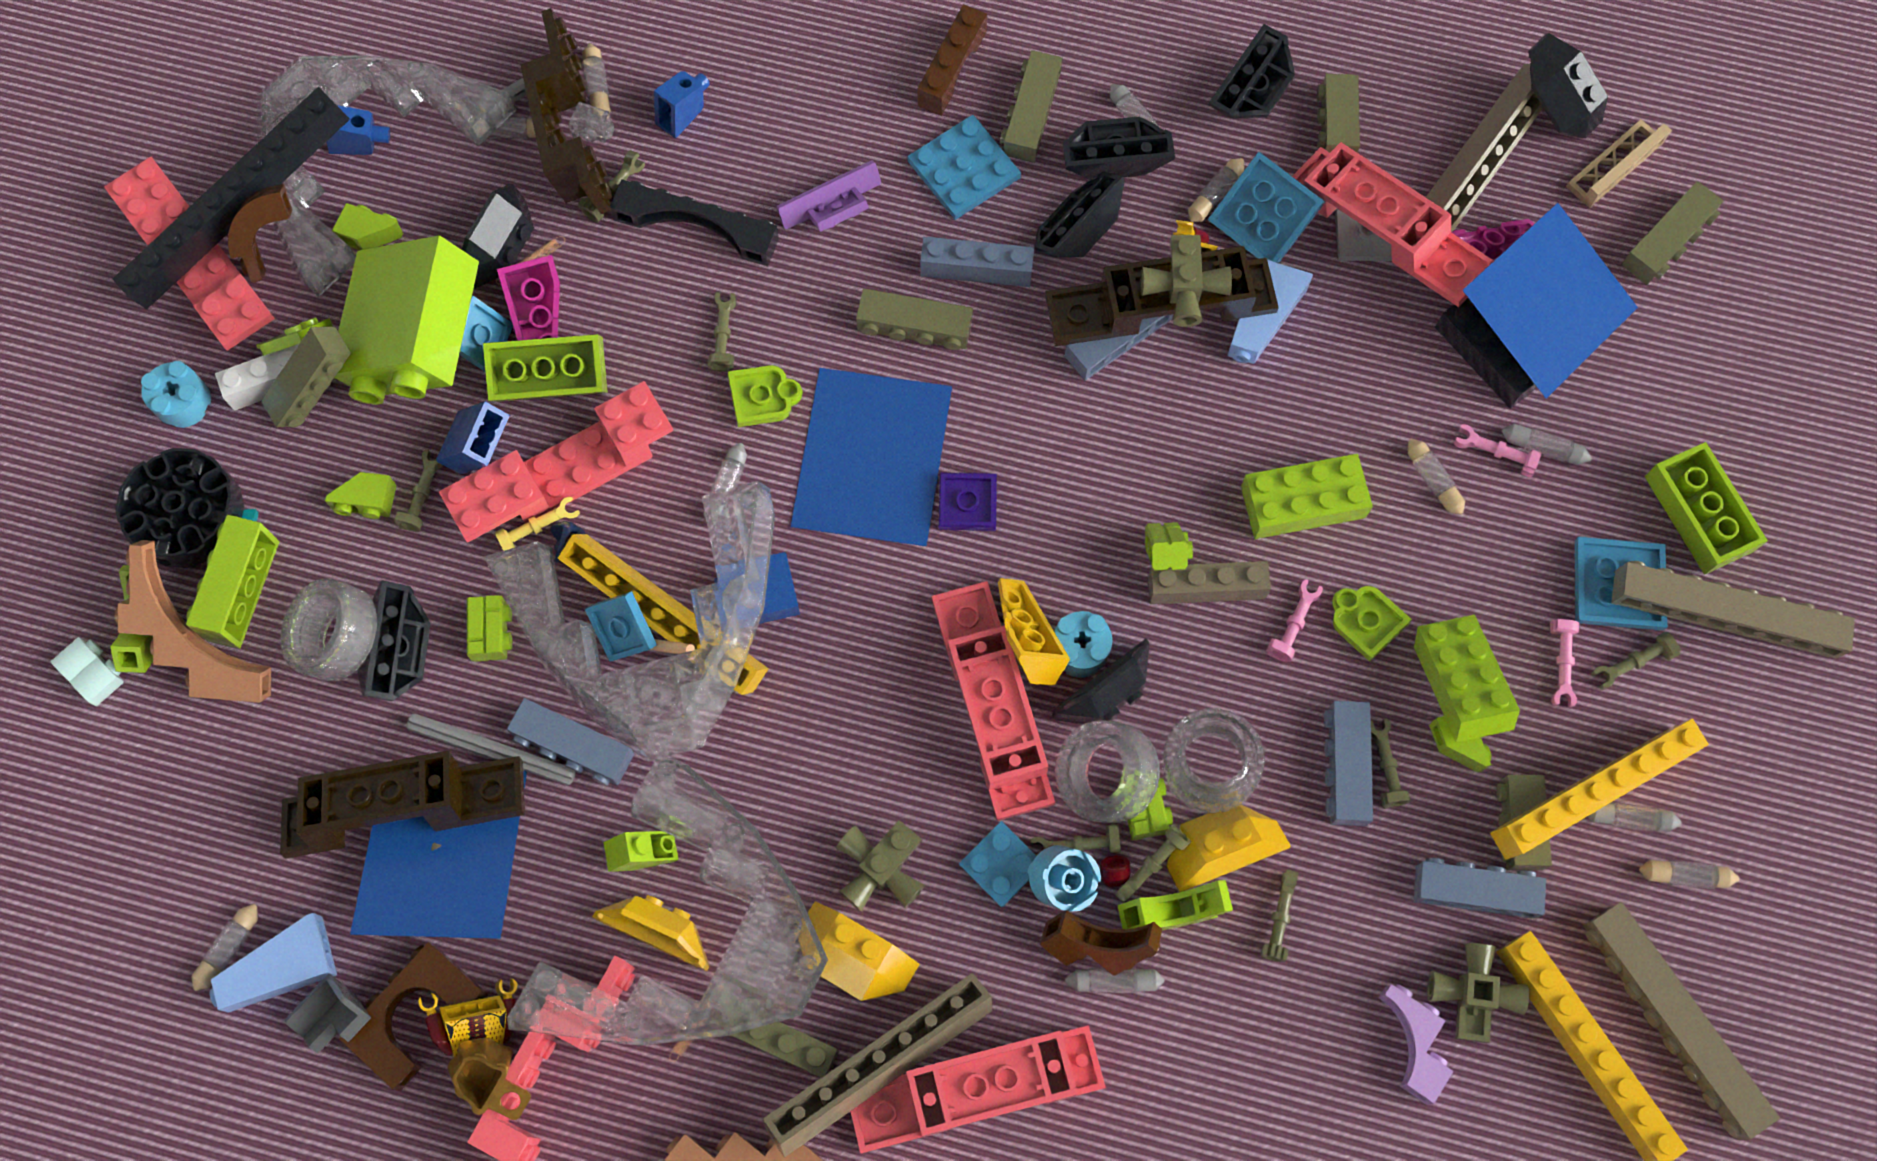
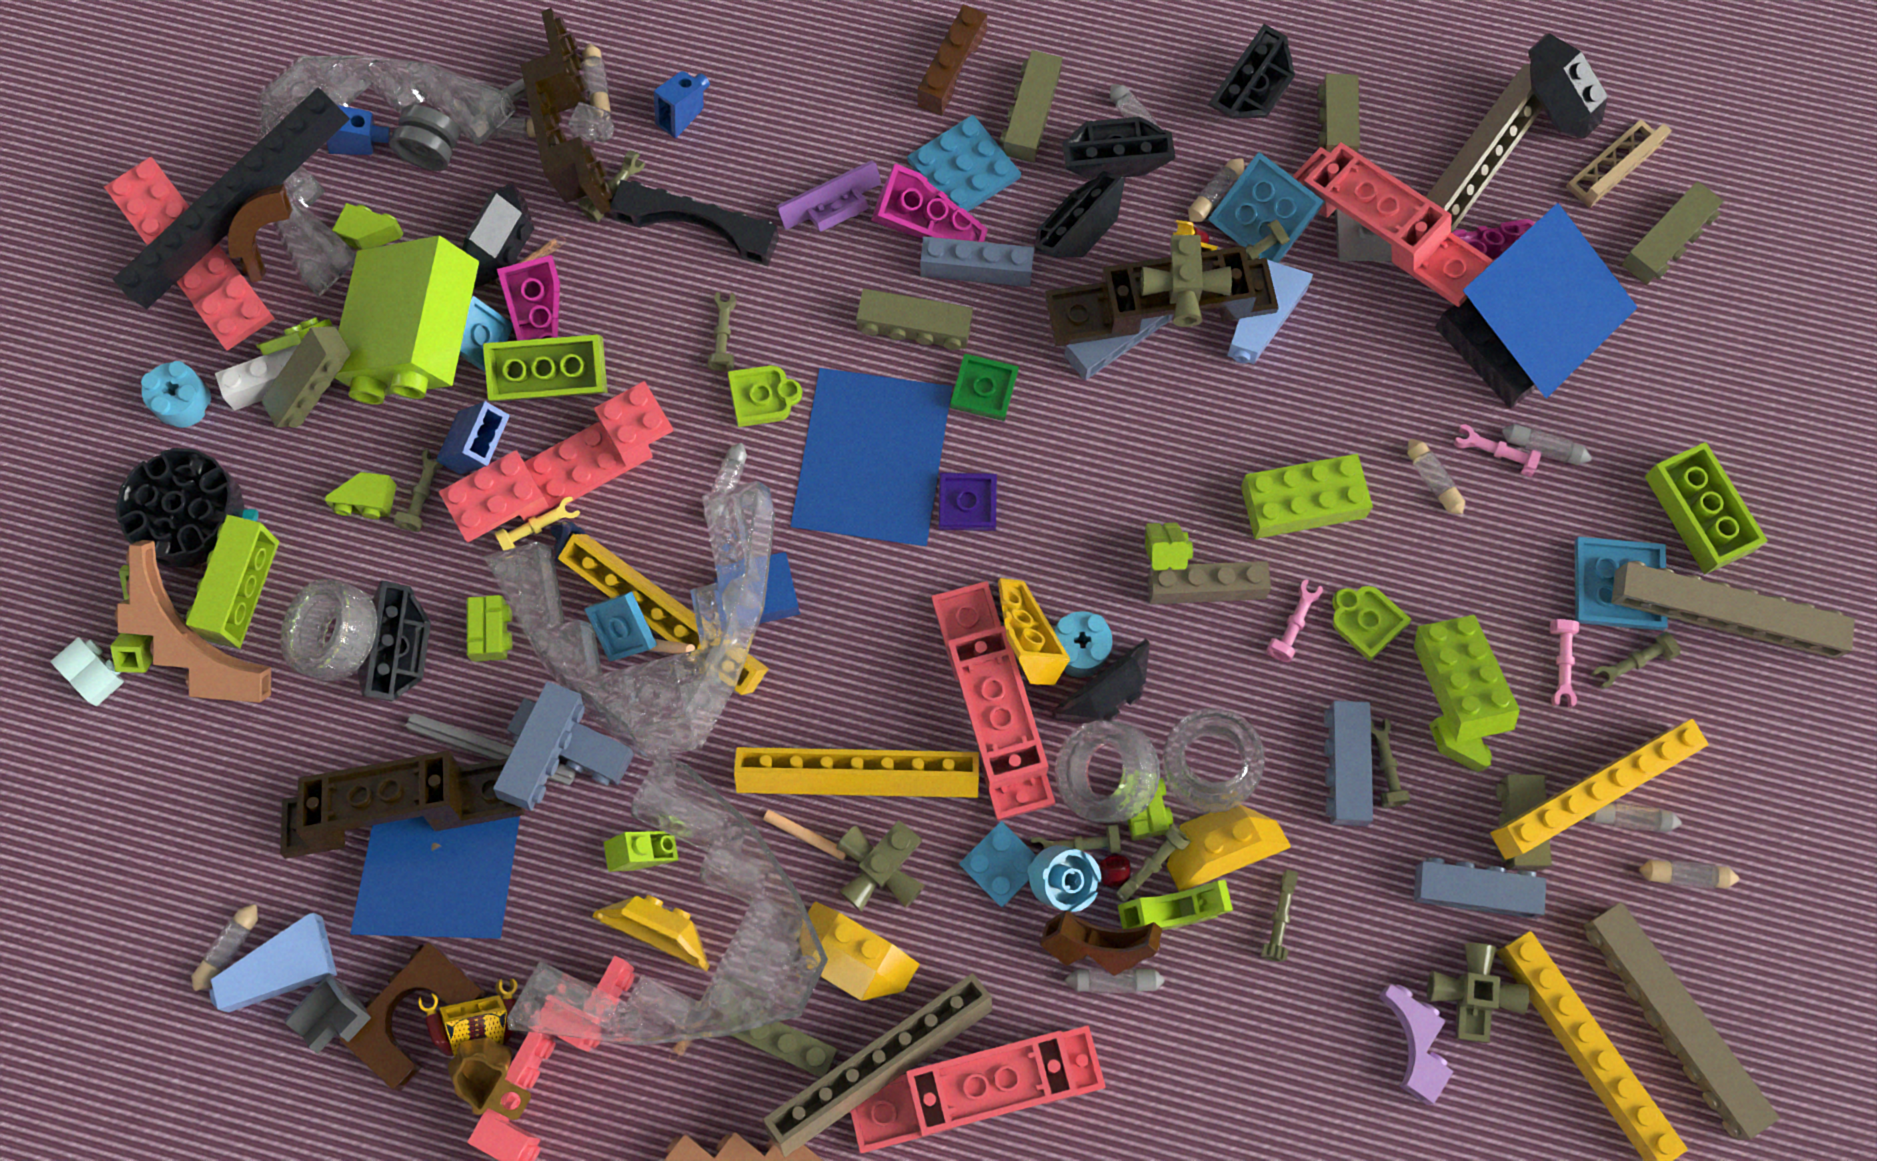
none -> dark grey wheel [390,104,461,171]
none -> sand blue brick [493,681,585,811]
none -> yellow brick [734,747,979,798]
none -> light nougat bar [763,809,847,861]
none -> dark pink wedge [871,163,988,242]
none -> green plate [950,353,1019,421]
none -> olive piece [1245,219,1290,260]

